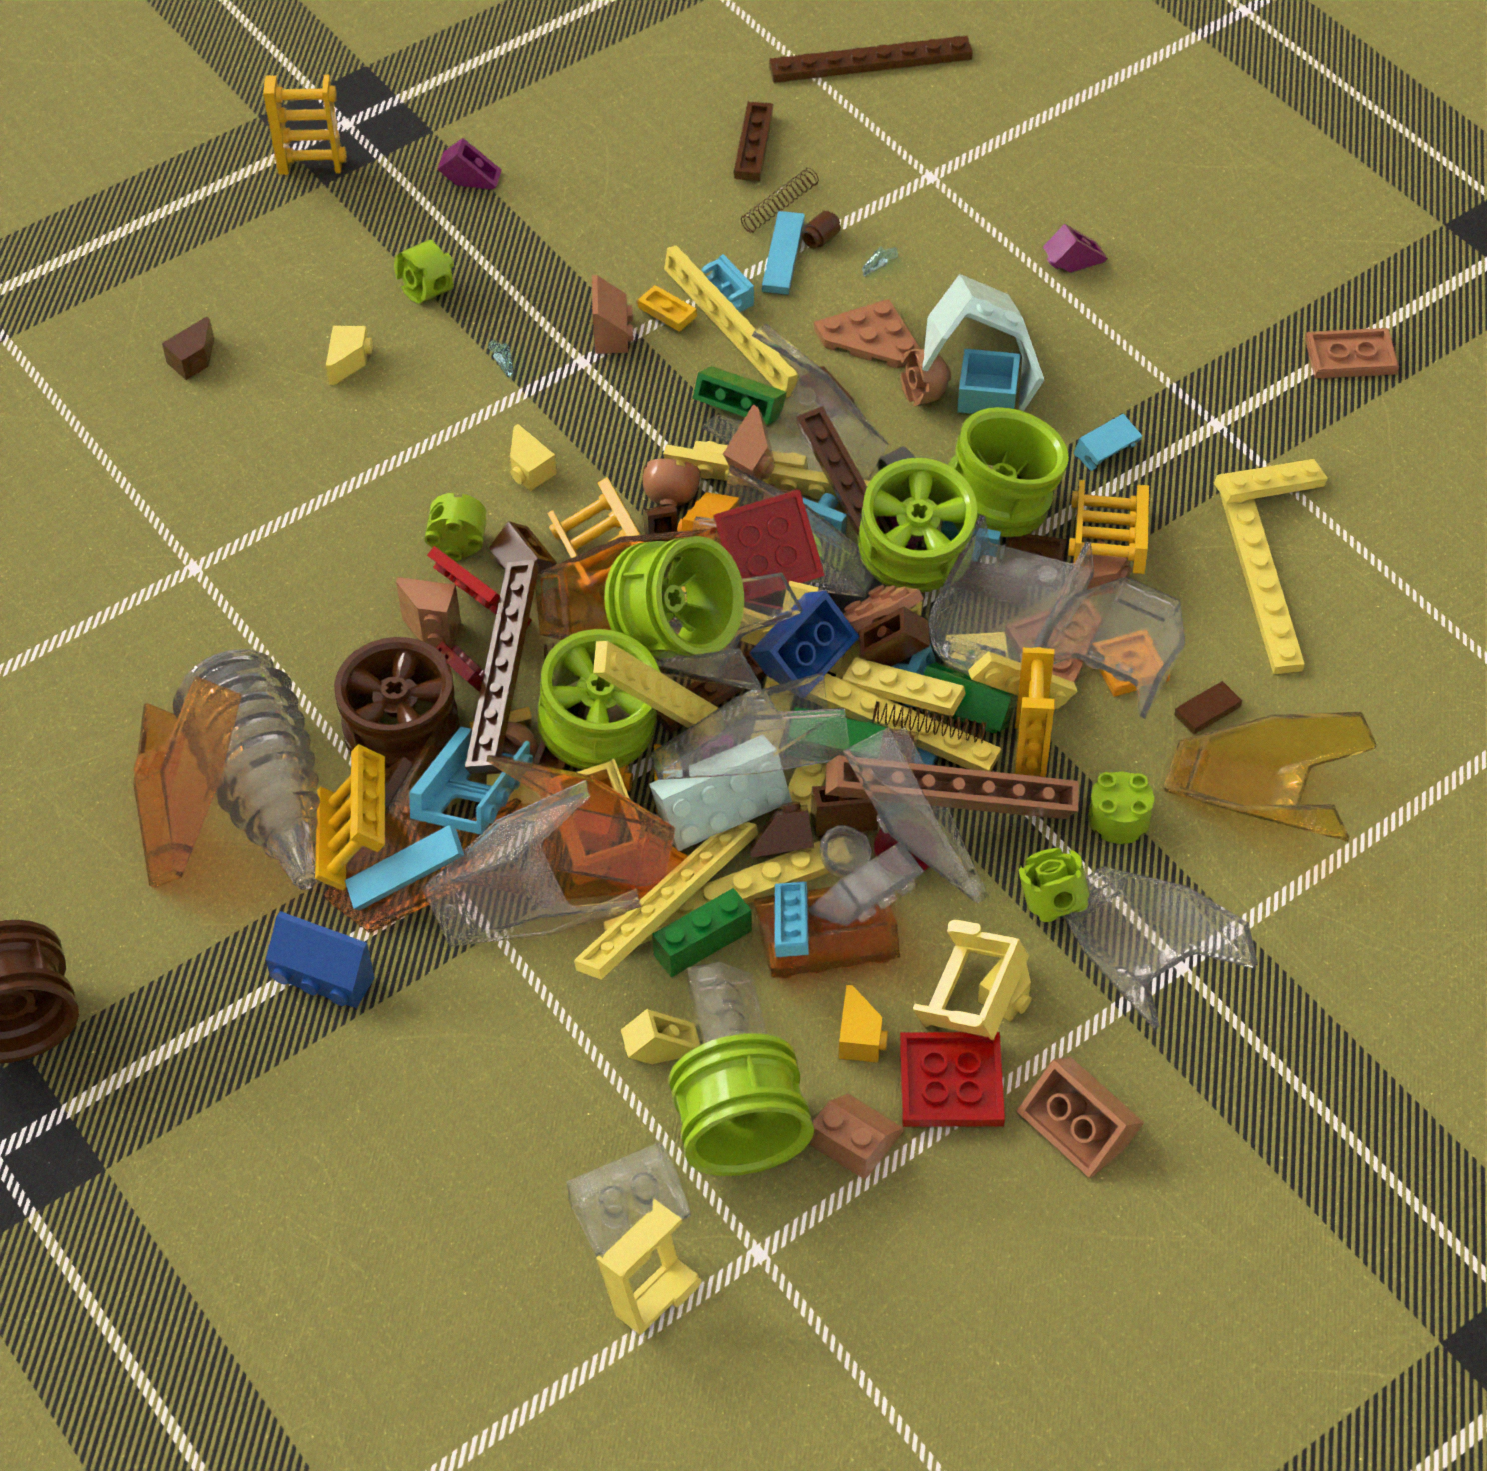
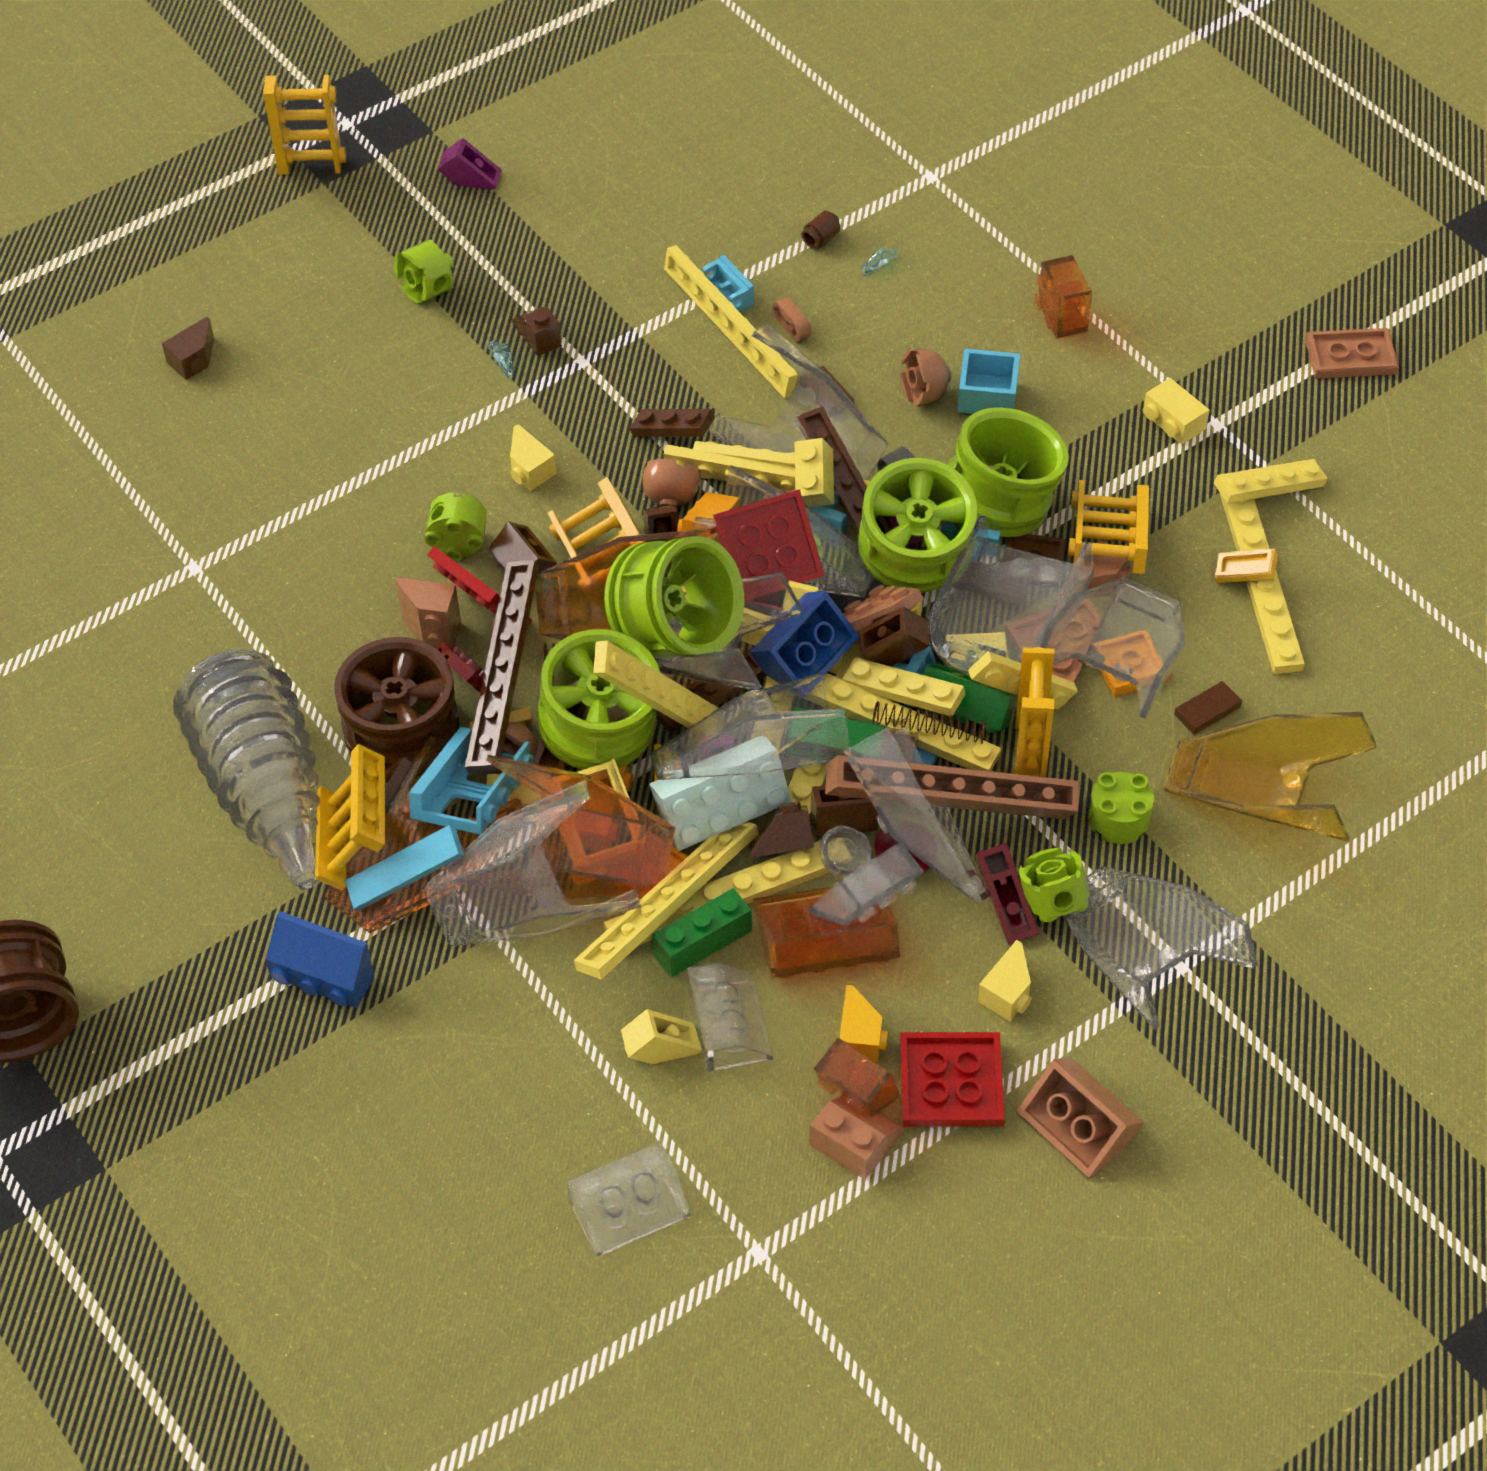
clear orange windscreen [133,676,242,888] -> none
light yellow slope [326,326,373,385] -> none
nougat slope [592,275,633,354] -> none
light yellow piece [596,1198,702,1335] -> none
yellow plate [637,285,697,332] -> none
lime wheel [669,1033,814,1176] -> none
green brick [692,366,787,425] -> none
nougat slope [723,405,775,485] -> none
reddish brown plate [734,101,773,181] -> none
reddish brown piece [741,168,819,233] -> none
medium azure tile [762,211,805,295] -> none
reddish brown plate [769,36,973,83] -> none
medium azure tile [775,881,809,957] -> none
nougat plate [814,299,920,368] -> none
light yellow piece [913,920,1029,1040] -> none
light aqua windscreen [922,274,1044,411] -> none
magenta slope [1043,224,1108,273] -> none
medium azure hinge [1073,414,1142,471] -> none
none -> reddish brown slope [512,306,562,356]
none -> reddish brown plate [629,409,715,437]
none -> nougat beam [772,297,811,341]
none -> light yellow brick [794,438,834,508]
none -> clear orange slope [814,1037,900,1117]
none -> dark red slope [975,843,1039,945]
none -> clear orange brick [1035,255,1092,338]
none -> light yellow brick [1143,378,1209,445]
none -> yellow tile [1215,549,1278,583]

